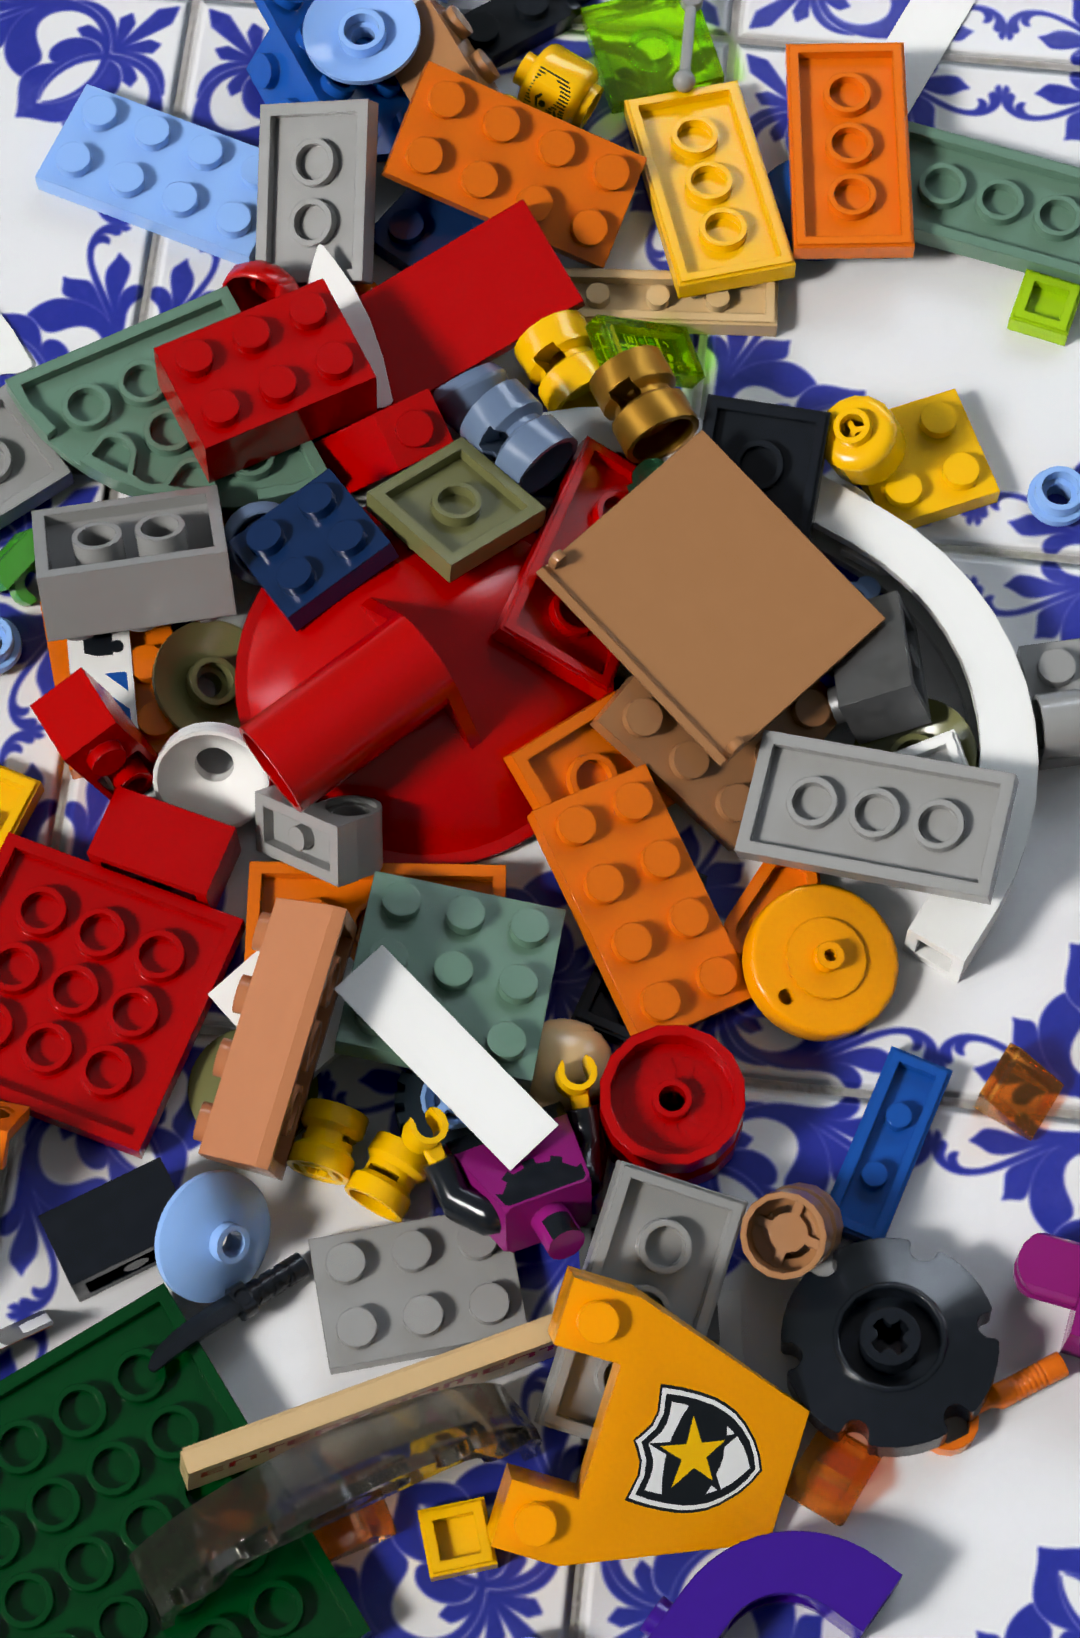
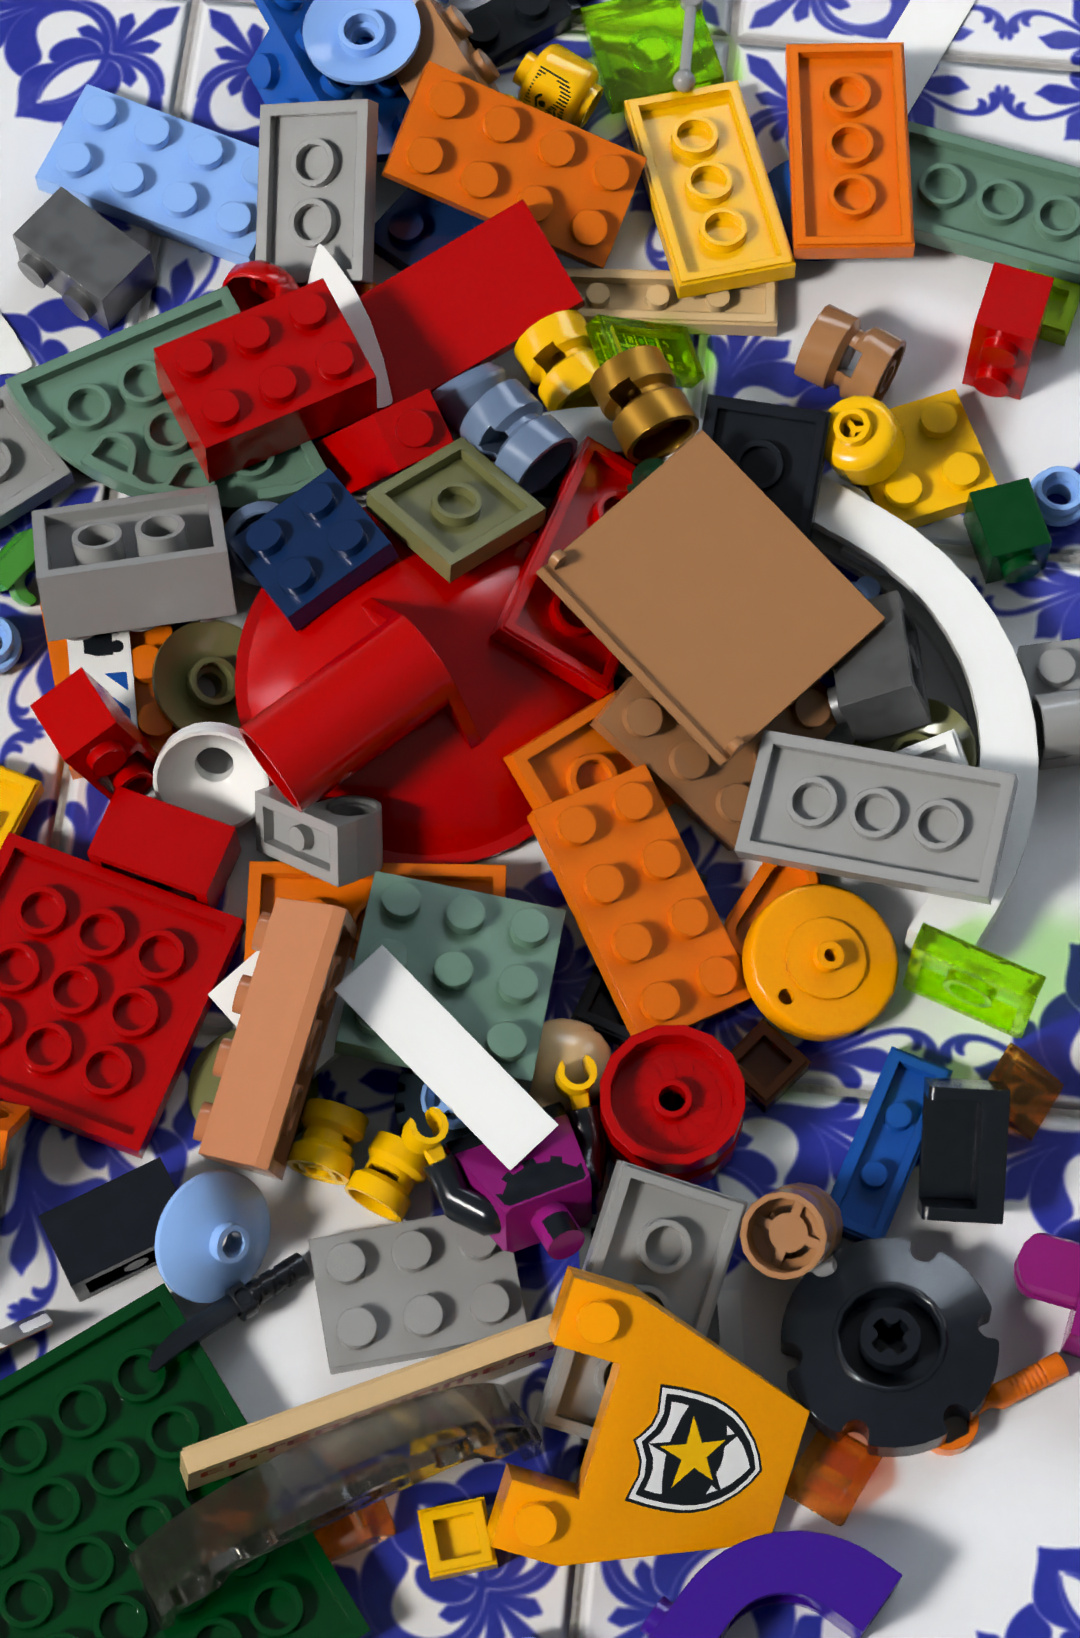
none -> flat silver brick [13,187,157,331]
none -> reddish brown tile [730,1018,811,1113]
none -> medium nougat wheel [794,304,907,401]
none -> clear neon green tile [903,923,1046,1039]
none -> black panel [917,1077,1011,1224]
none -> red brick [962,262,1054,400]
none -> dark green brick [963,478,1052,584]

